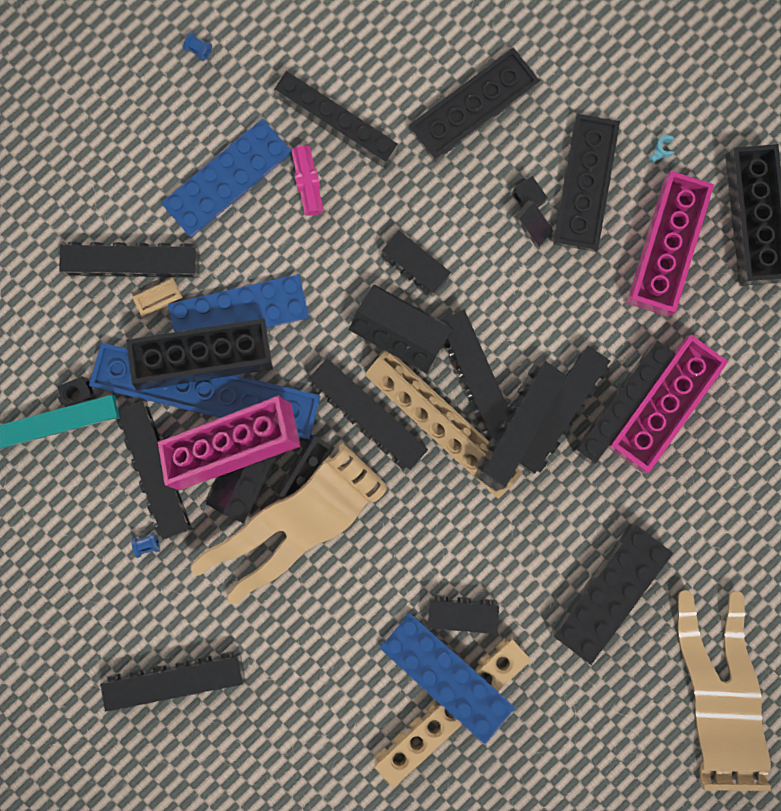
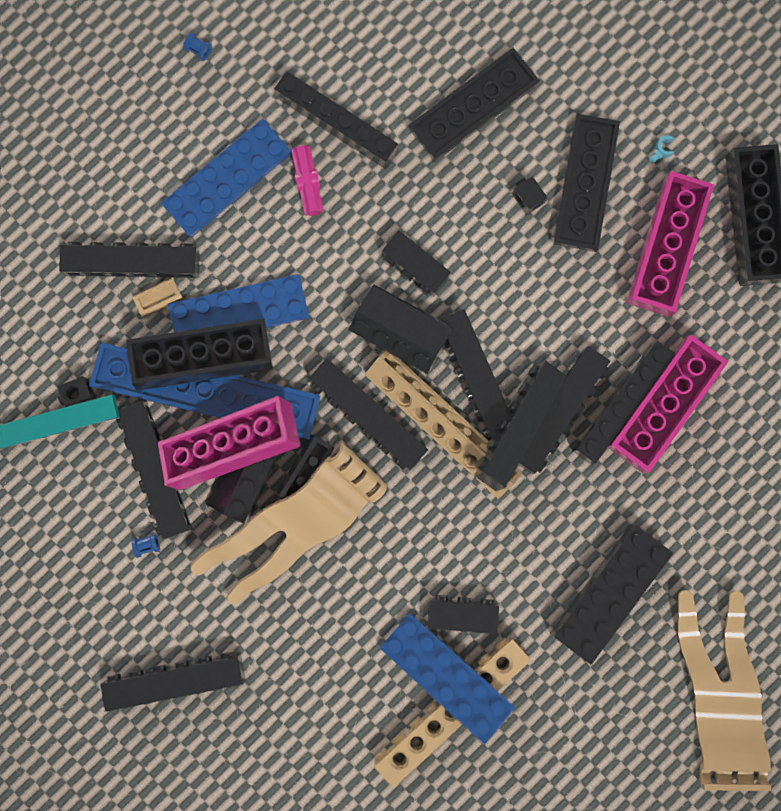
black tile [514,200,553,247] -> none

